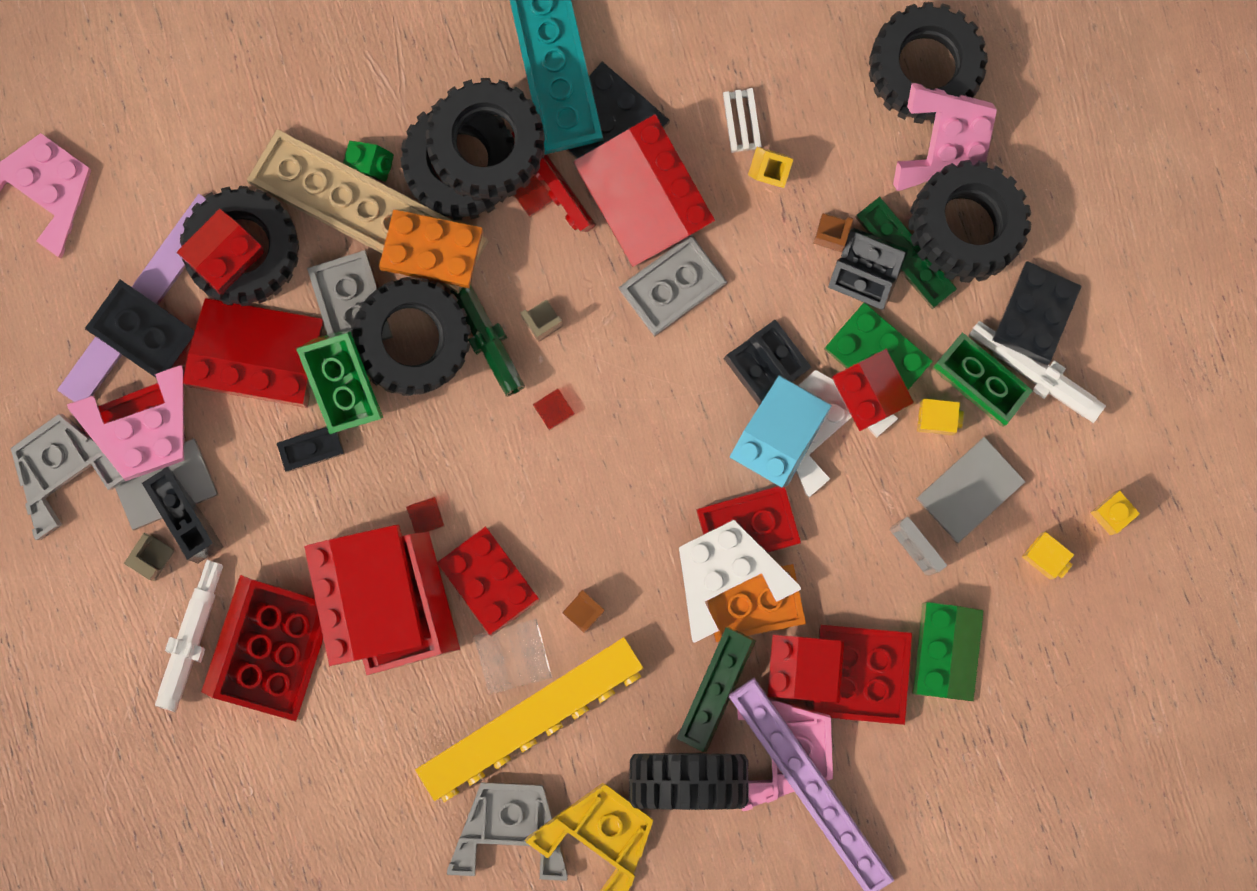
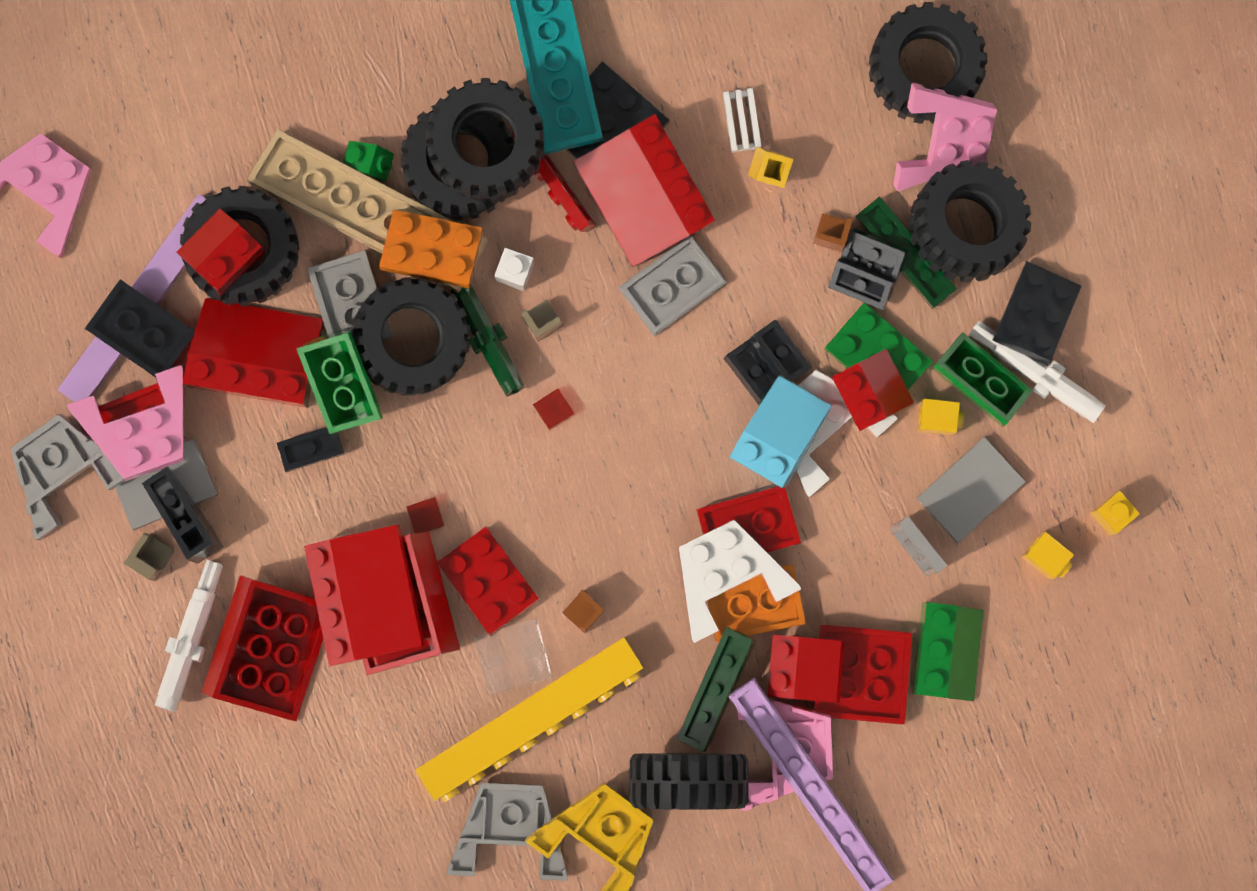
clear red tile [513,176,553,218] -> none
none -> white brick [494,248,535,292]

